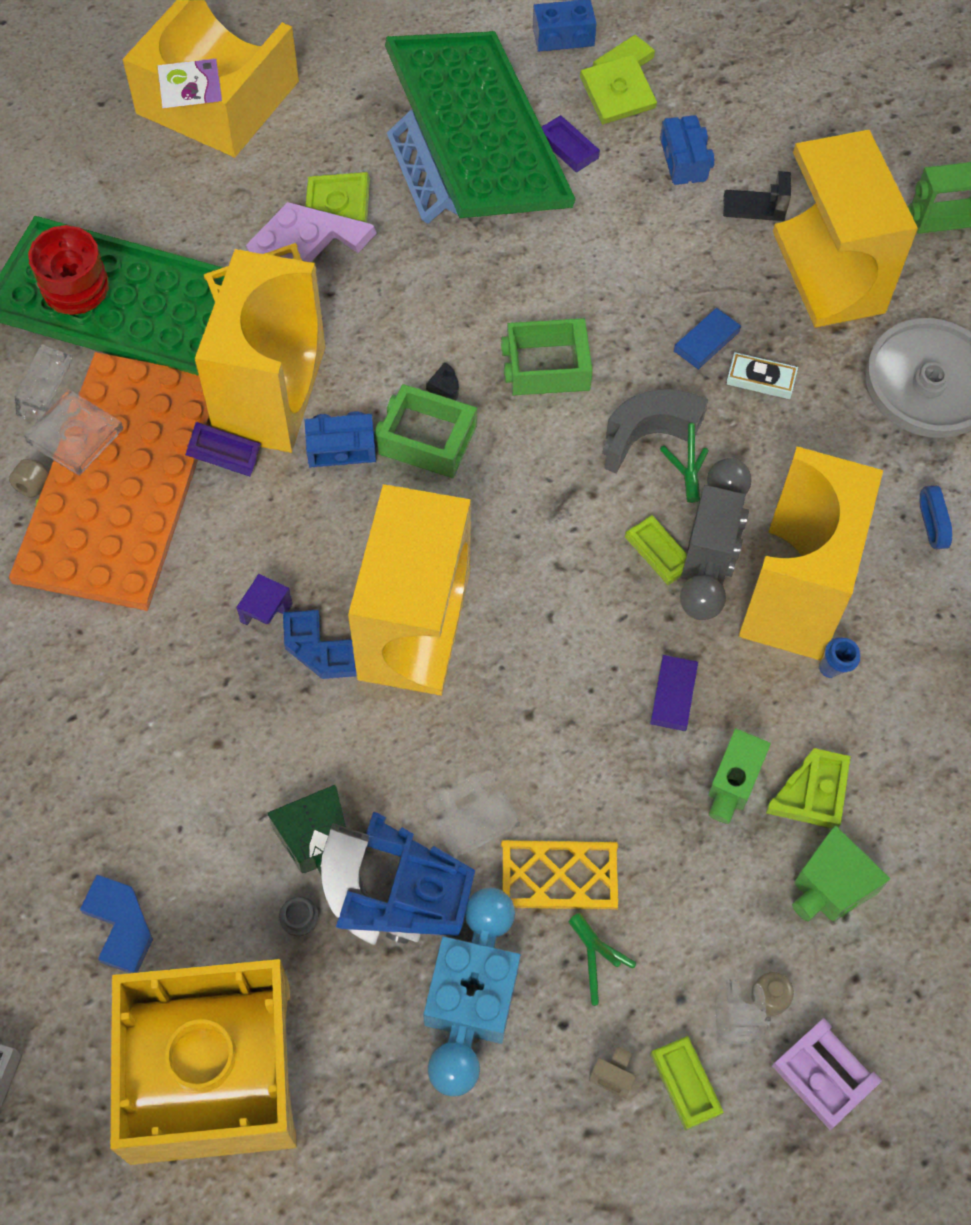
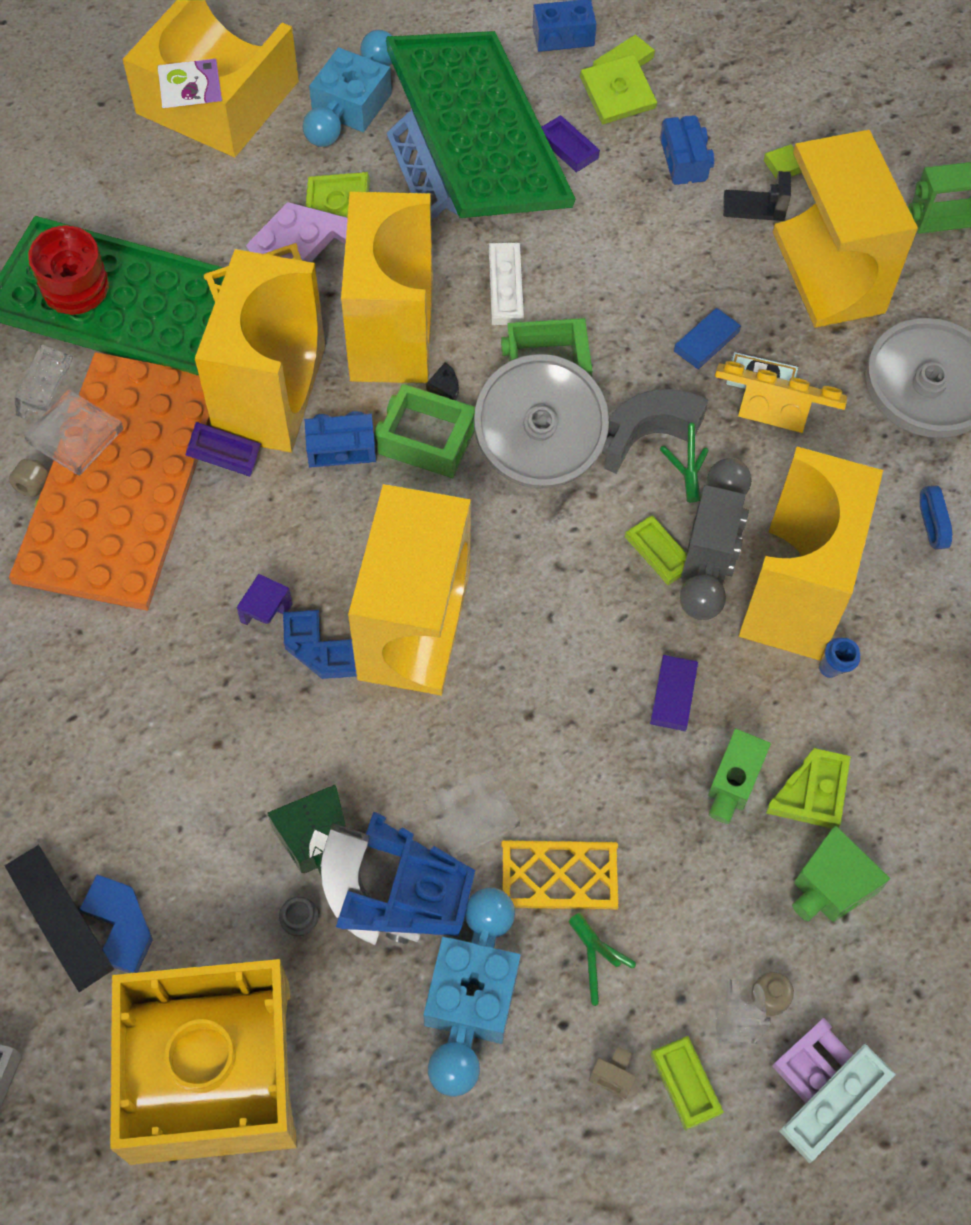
none -> black slope [5,844,114,992]
none -> dark azure brick [302,30,392,147]
none -> yellow piece [341,192,433,383]
none -> light grey dish [474,354,609,489]
none -> white tile [489,243,524,325]
none -> yellow bracket [715,361,847,433]
none -> lime tile [763,144,802,179]
none -> light aqua tile [779,1044,896,1164]

